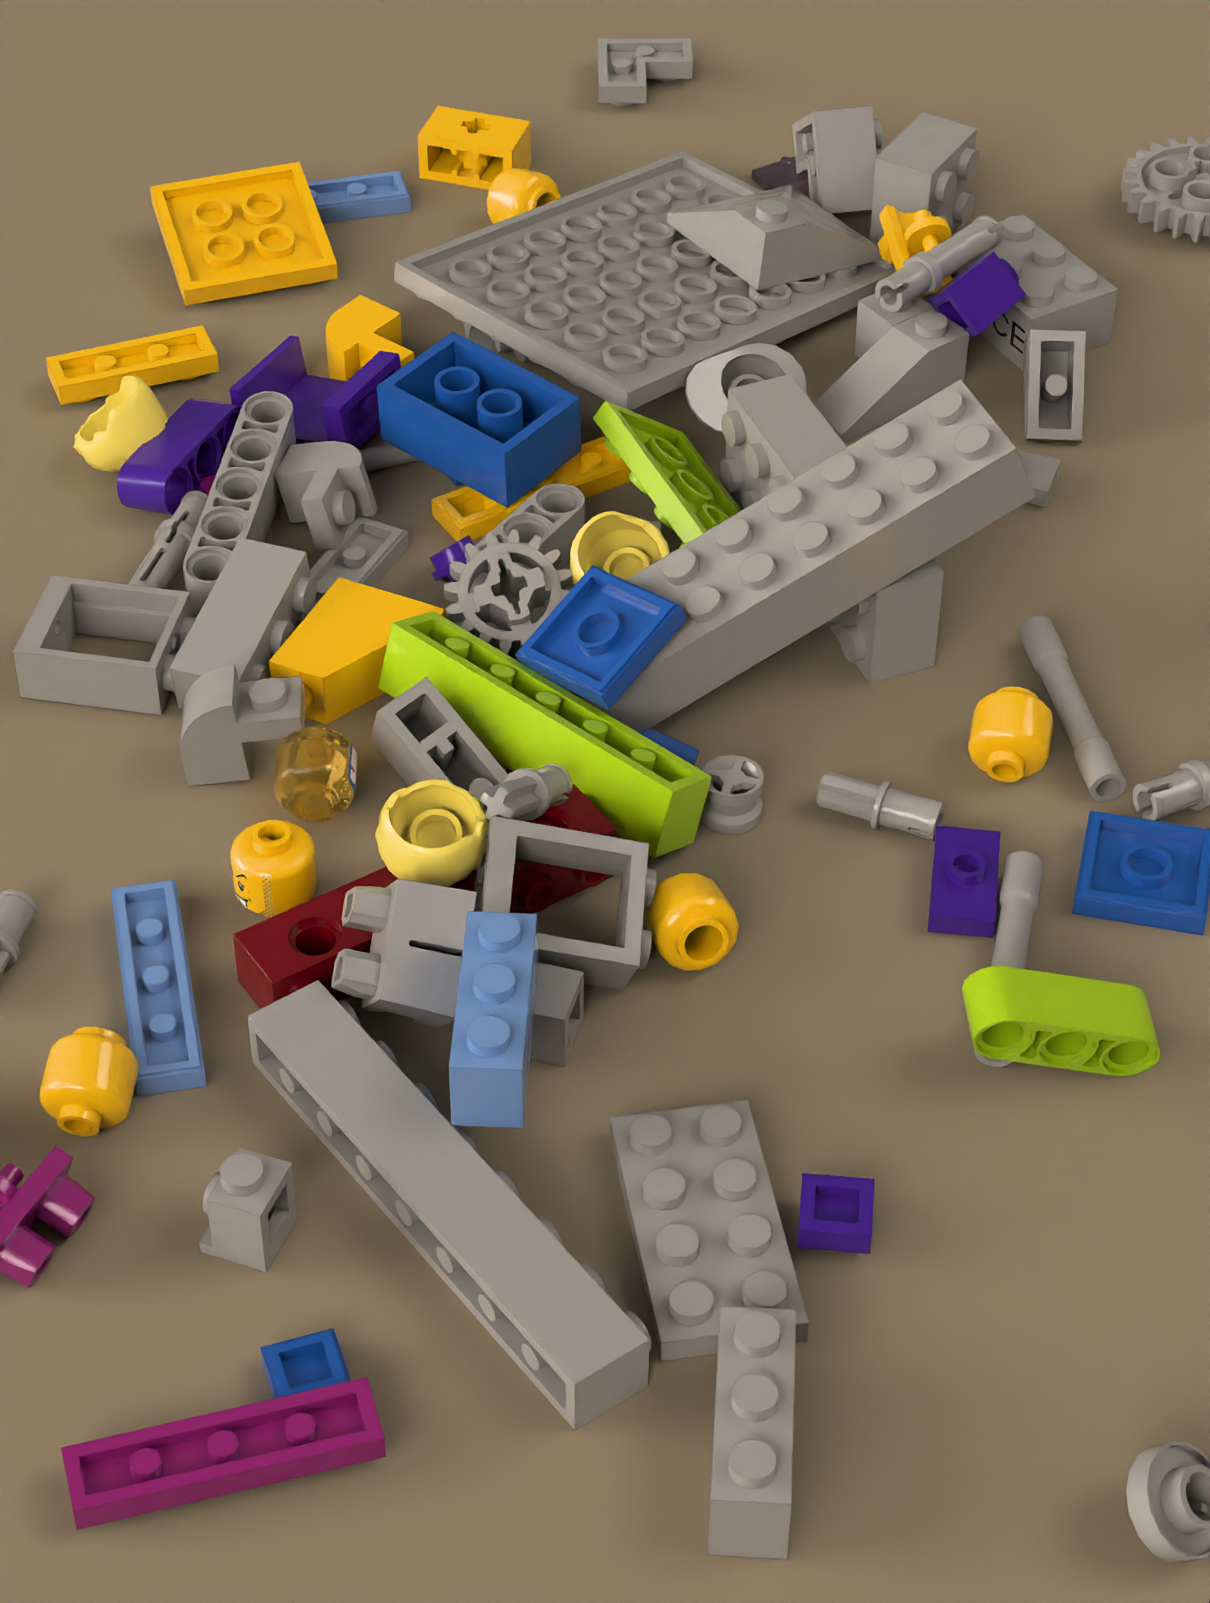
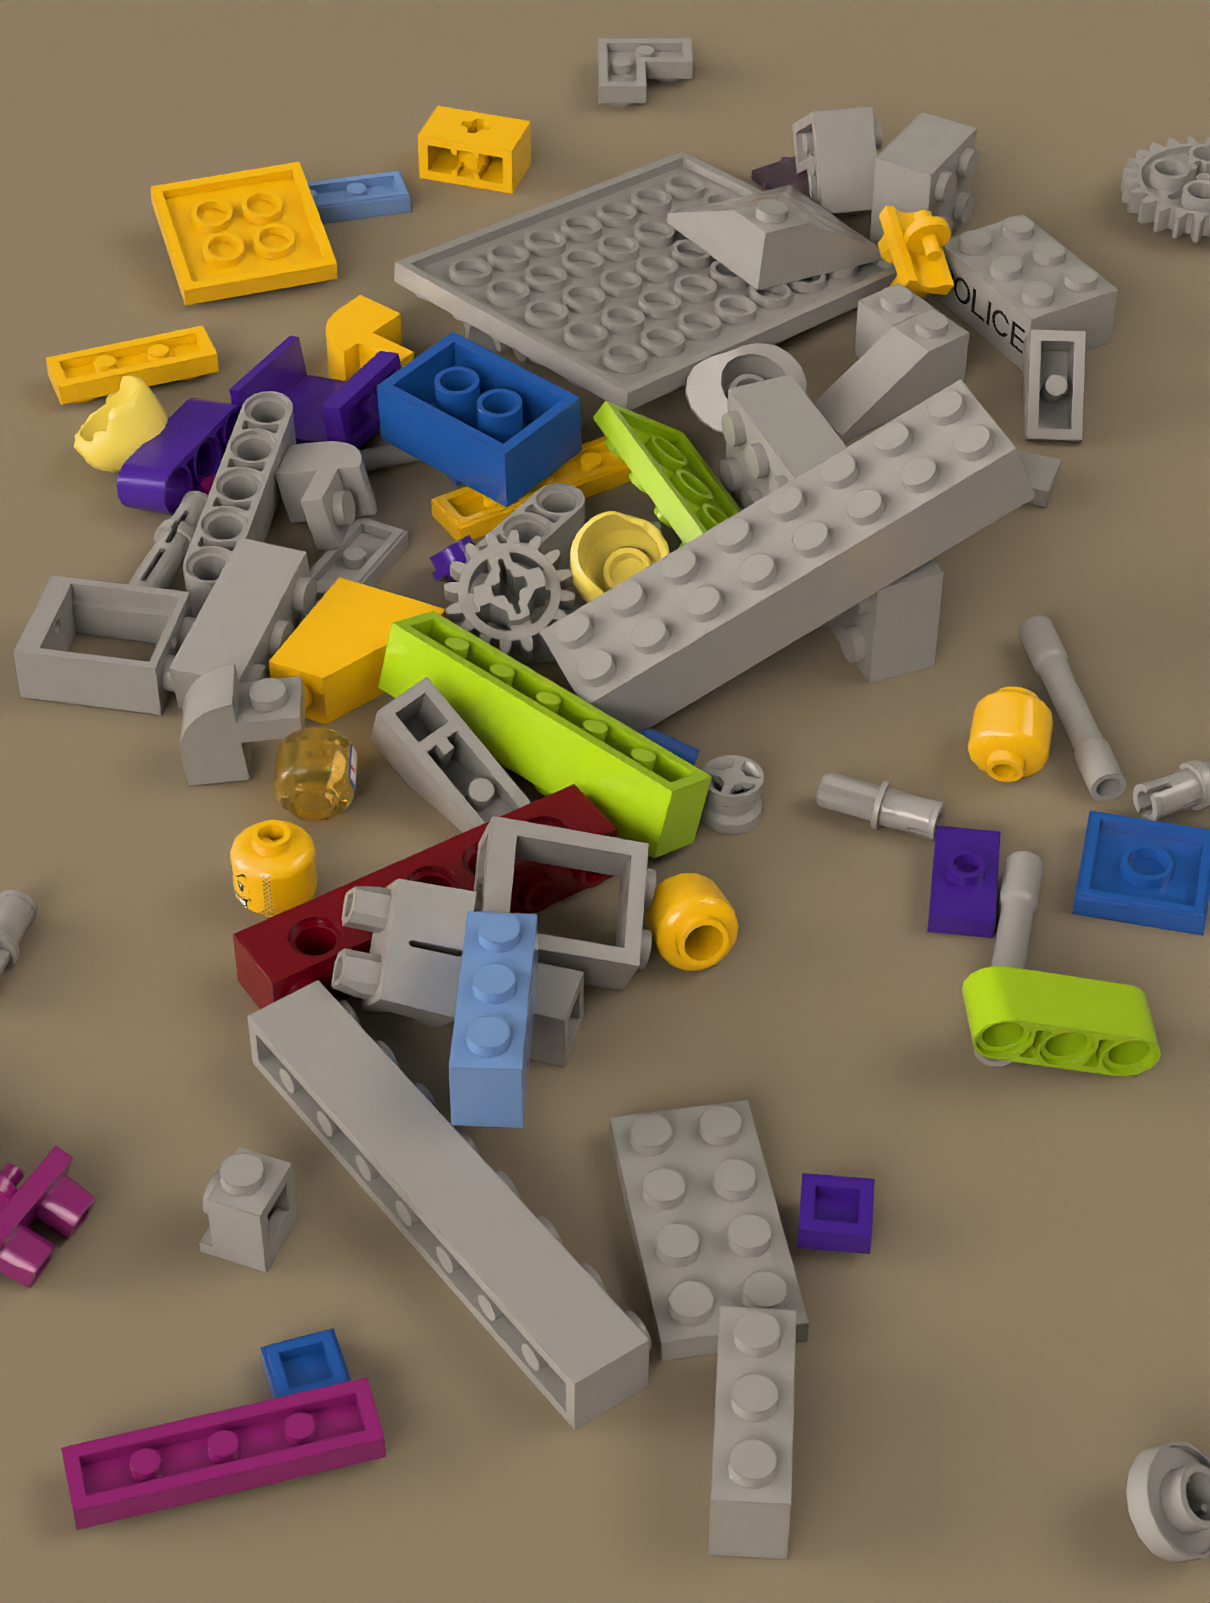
yellow head [40,1027,139,1137] -> none
medium blue tile [110,880,207,1097] -> none
light yellow hair [375,778,489,887] -> none
light grey axle [481,764,572,821] -> none
yellow head [487,168,561,224] -> none
blue tile [515,565,687,710] -> none
light grey pin [875,215,1002,312] -> none
dark purple brick [927,251,1026,338] -> none

